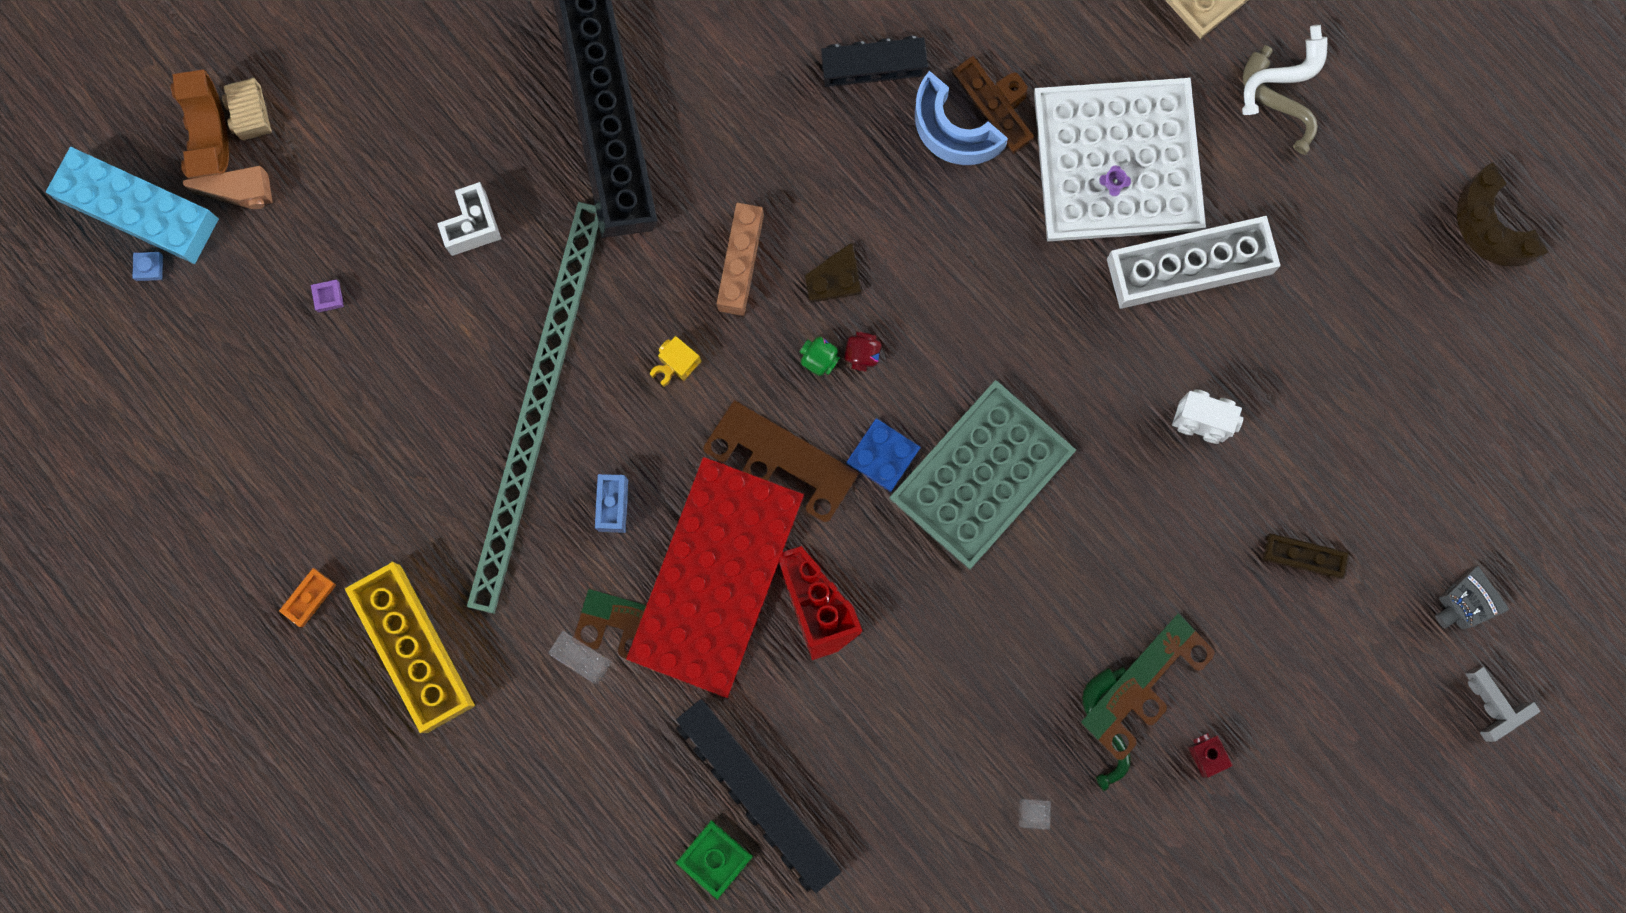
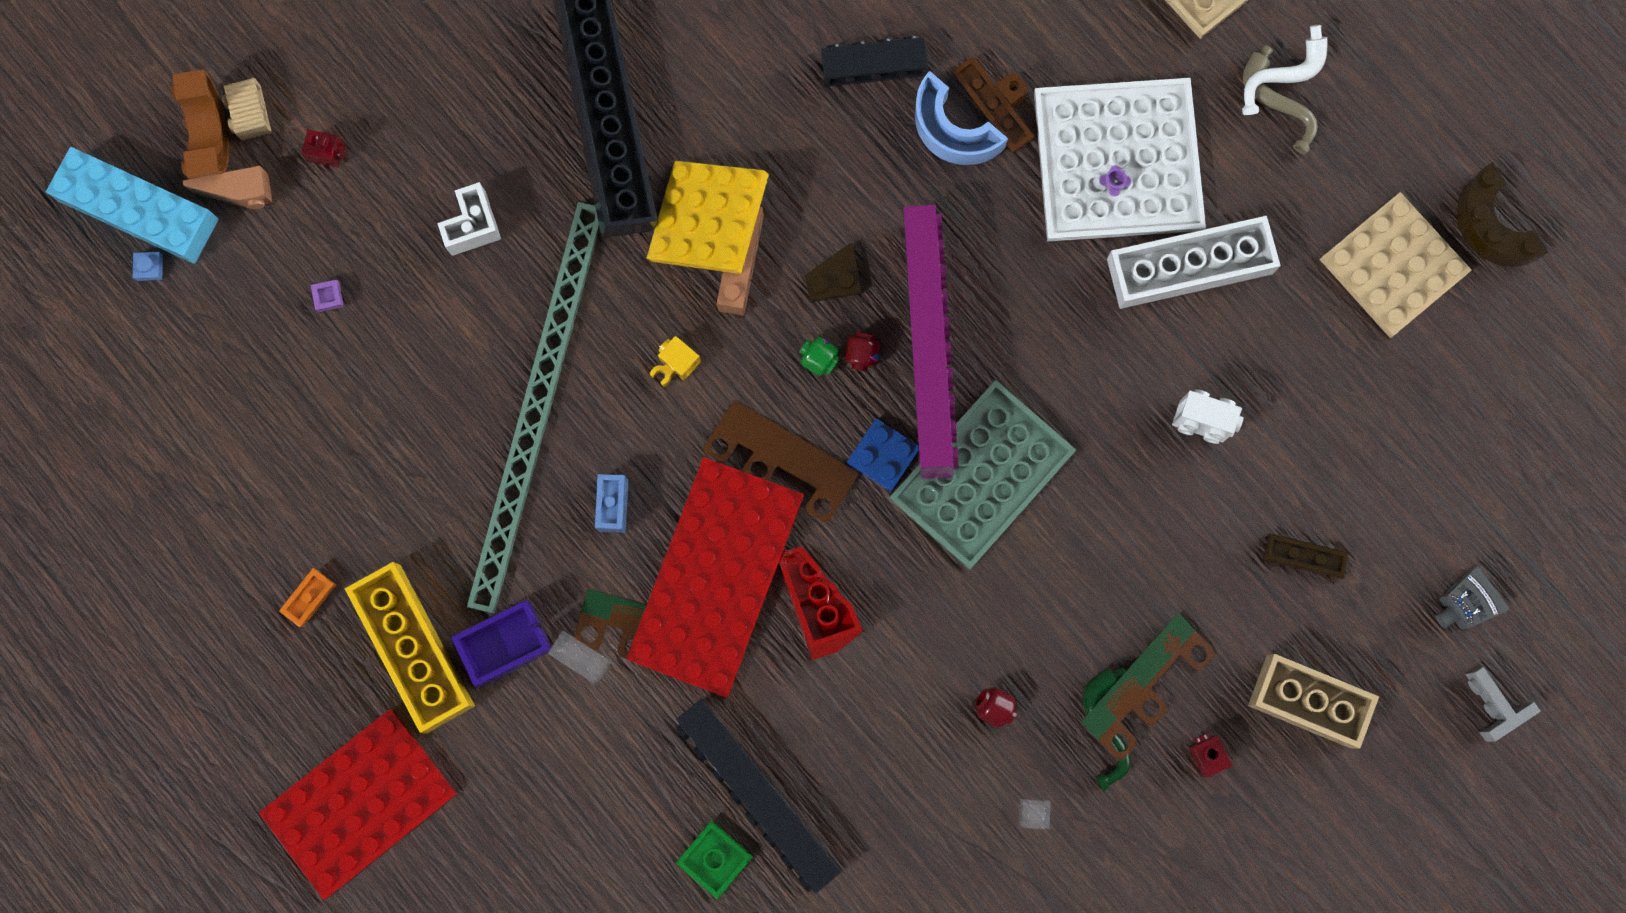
none -> red plate [259,708,458,900]
none -> dark red brick [301,129,346,168]
none -> dark purple piece [451,600,554,688]
none -> yellow plate [647,161,769,274]
none -> magenta brick [904,205,959,479]
none -> dark red head [975,687,1017,728]
none -> tan brick [1248,654,1379,749]
none -> tan plate [1320,192,1471,338]

